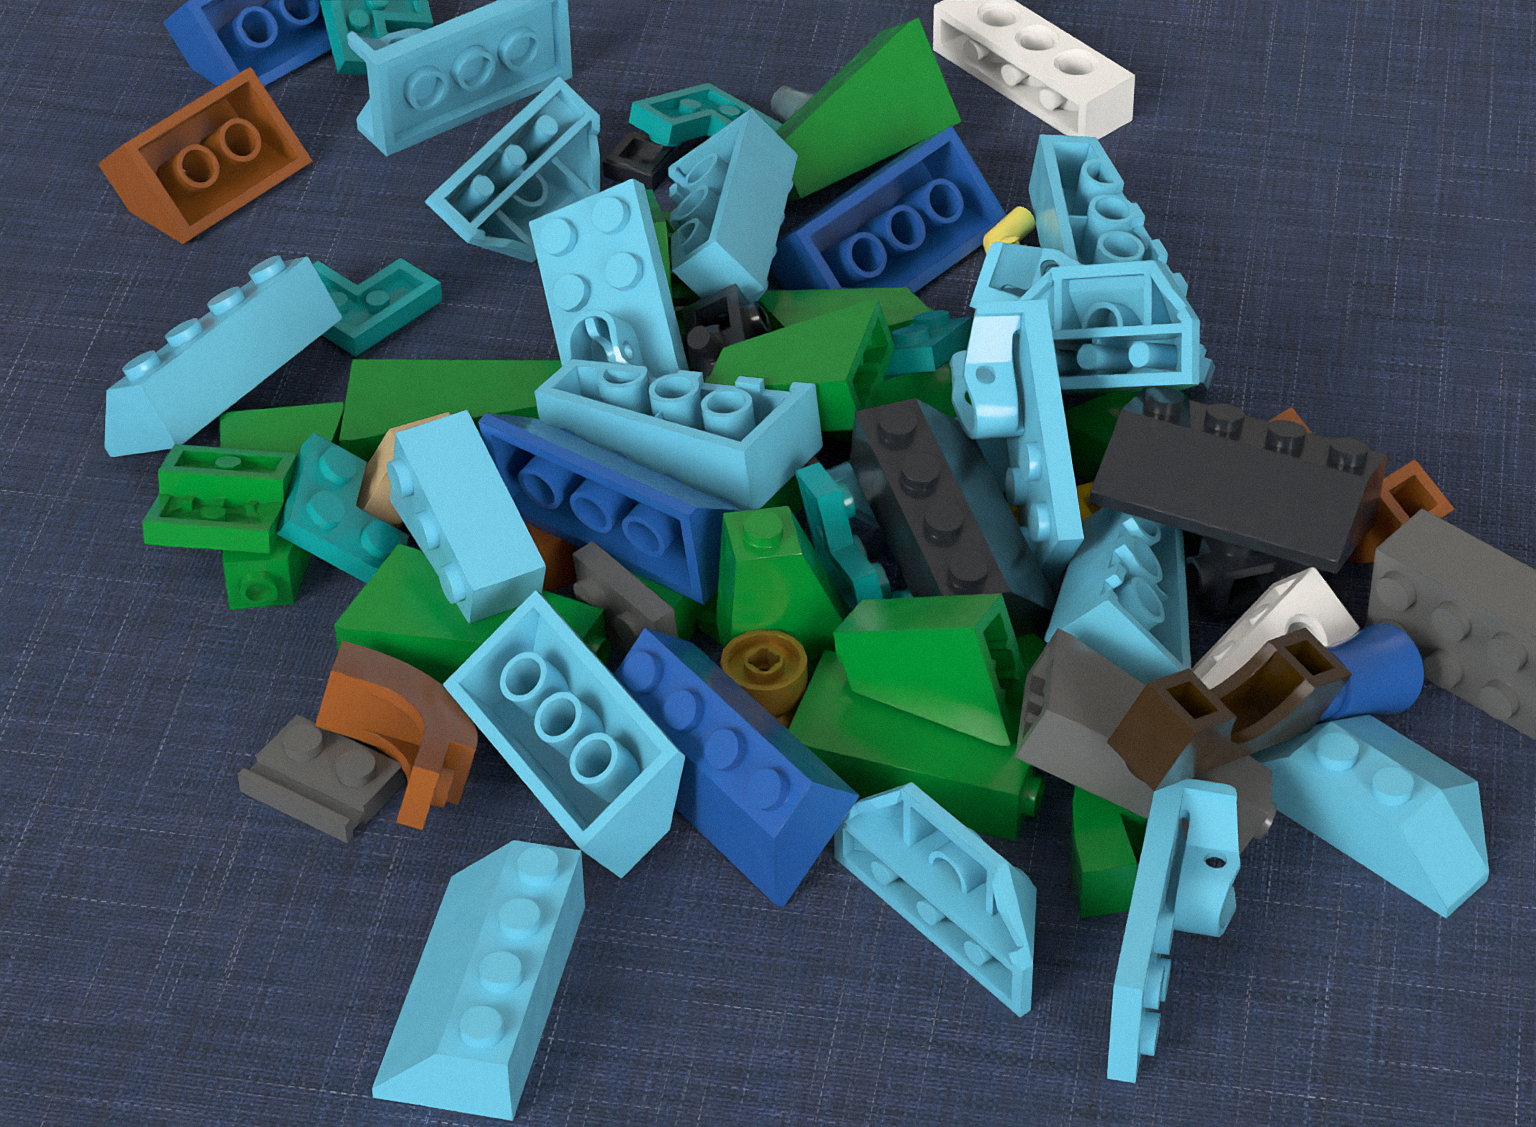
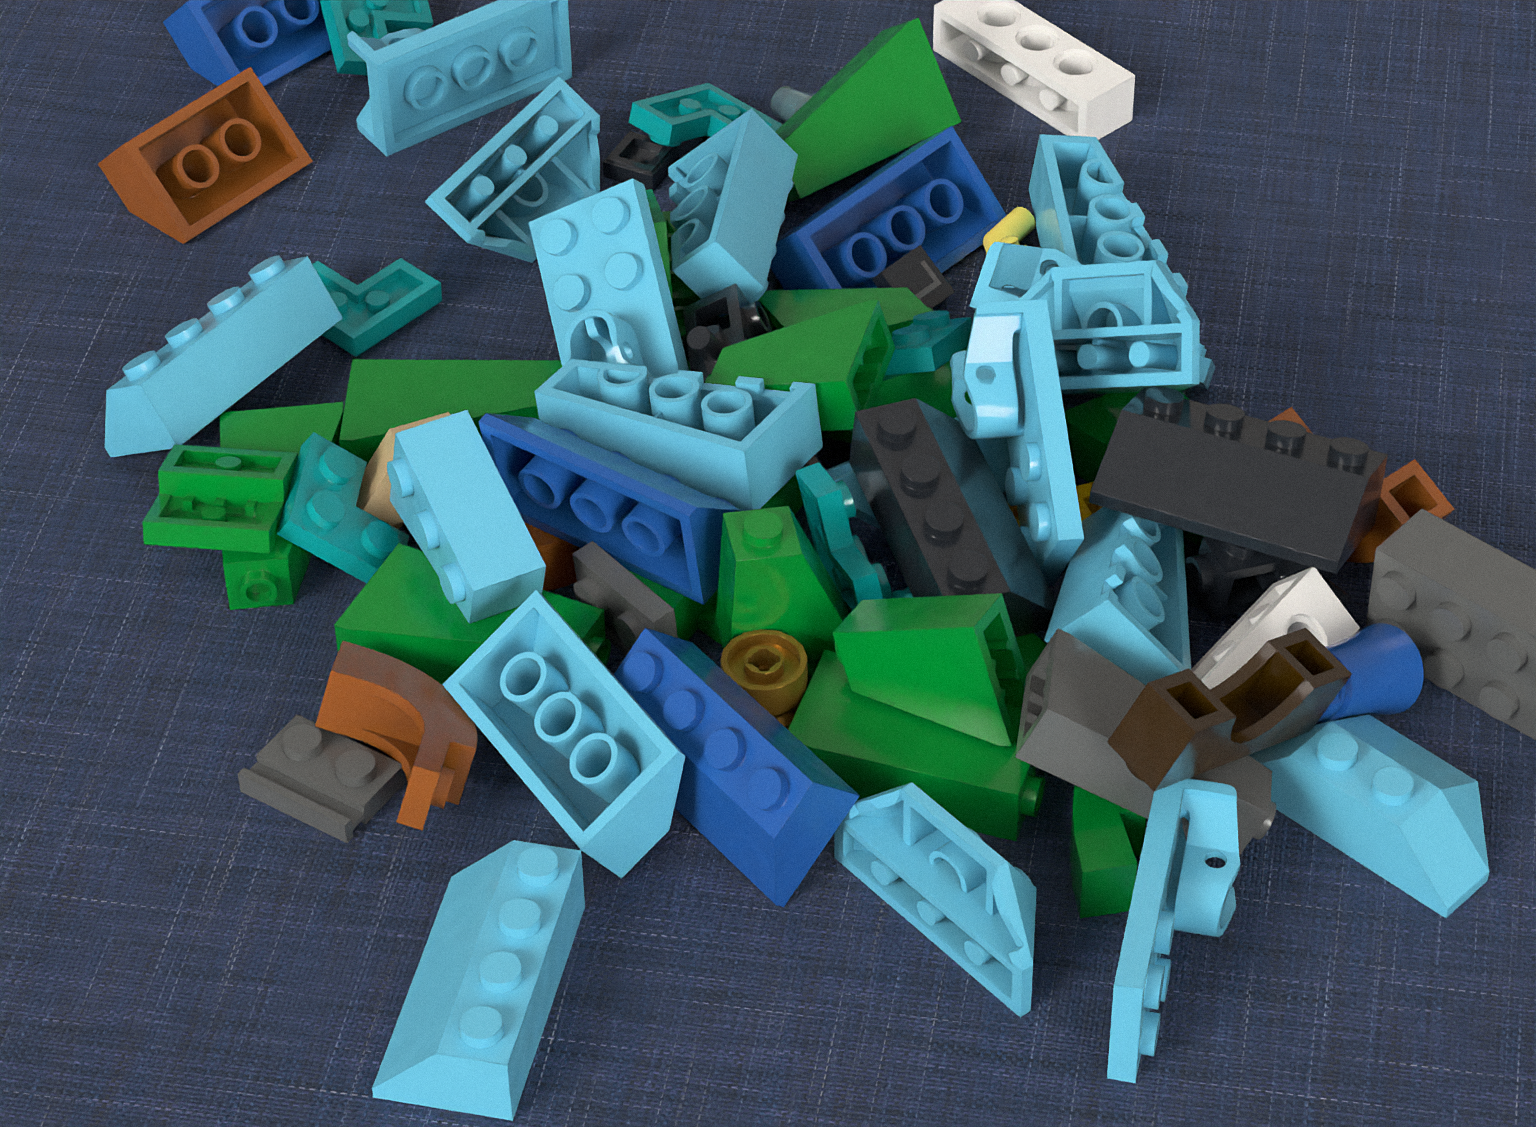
none -> black tile [872,245,955,309]

